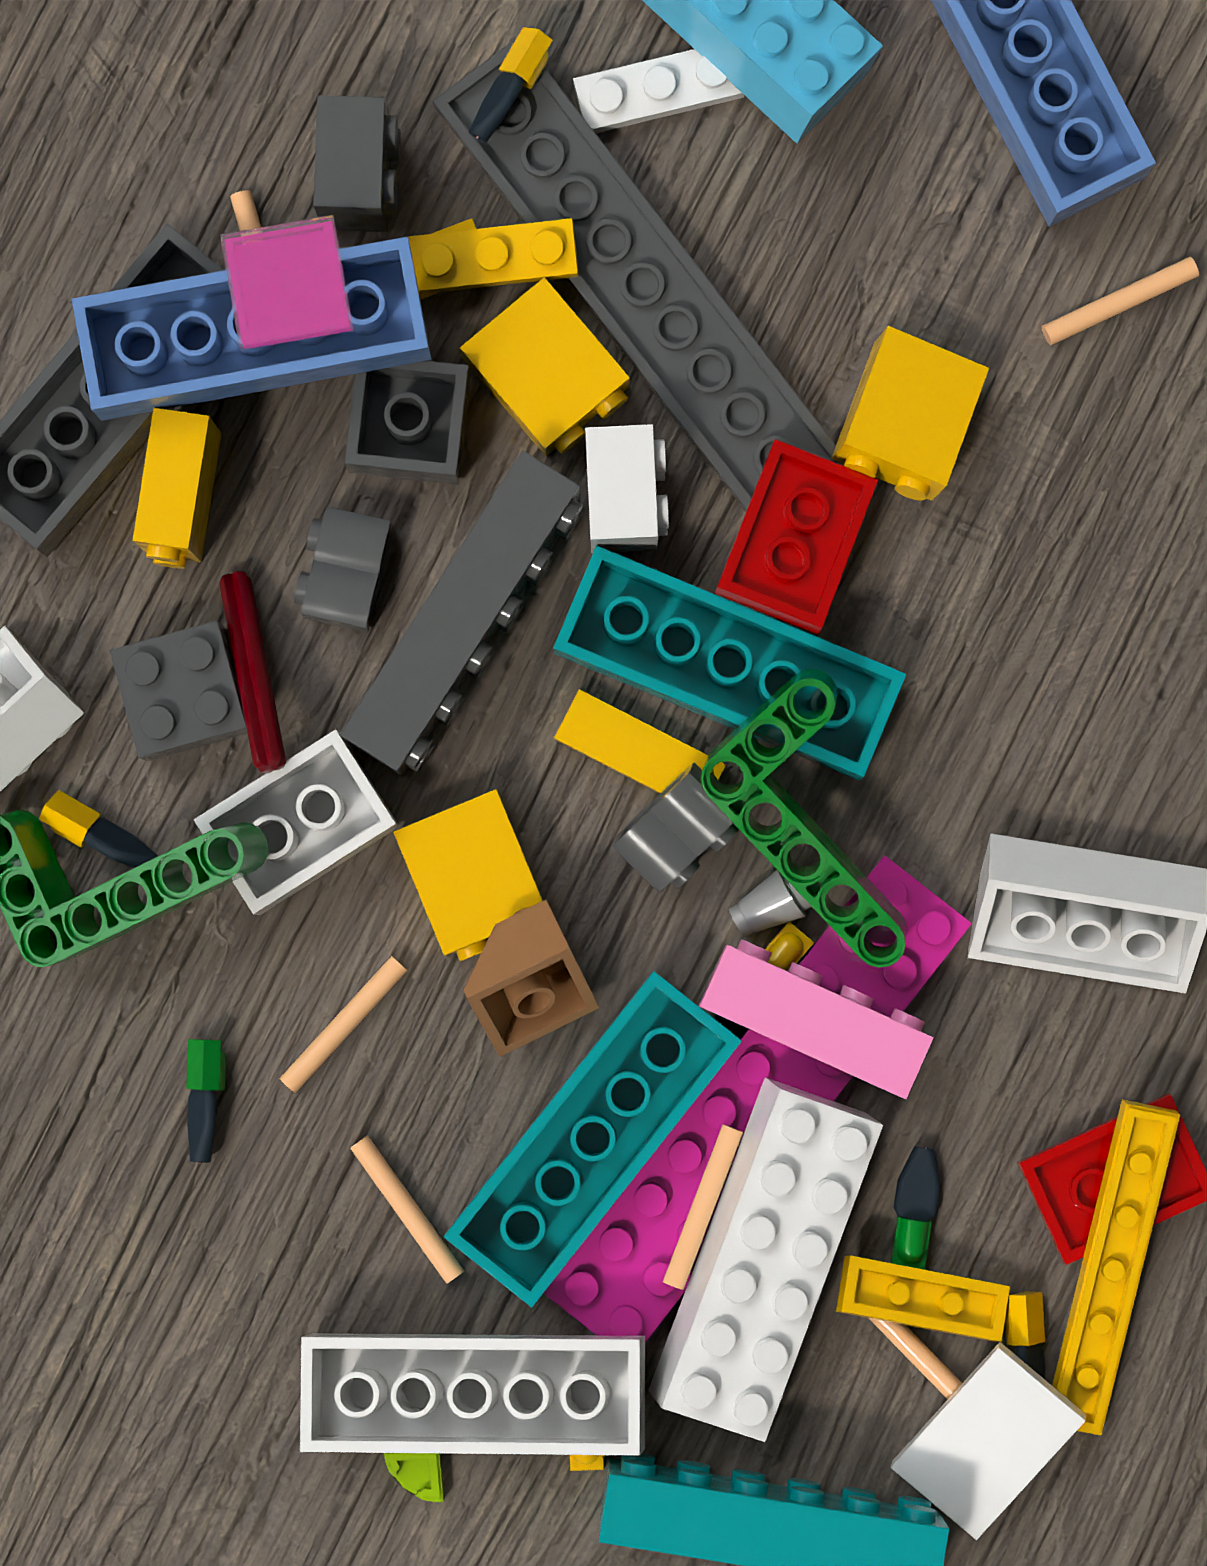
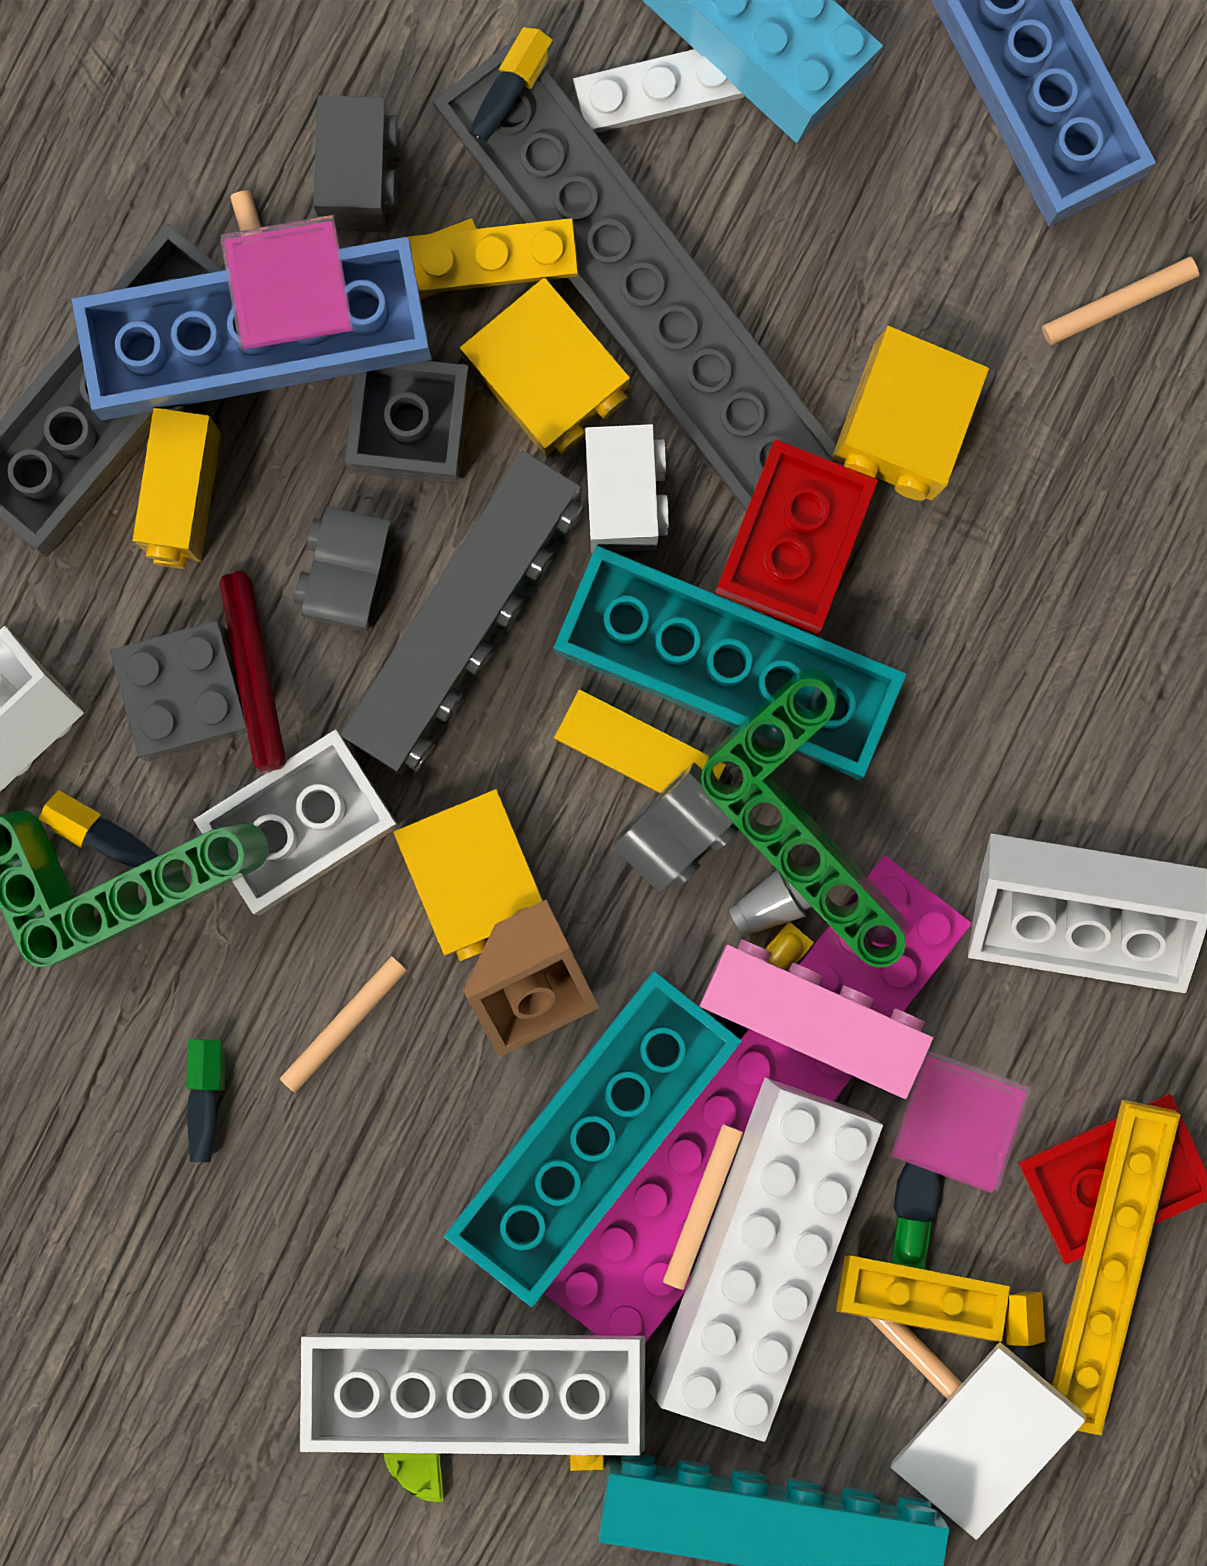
light nougat bar [350,1135,464,1284] -> none
none -> clear tile [890,1050,1032,1195]

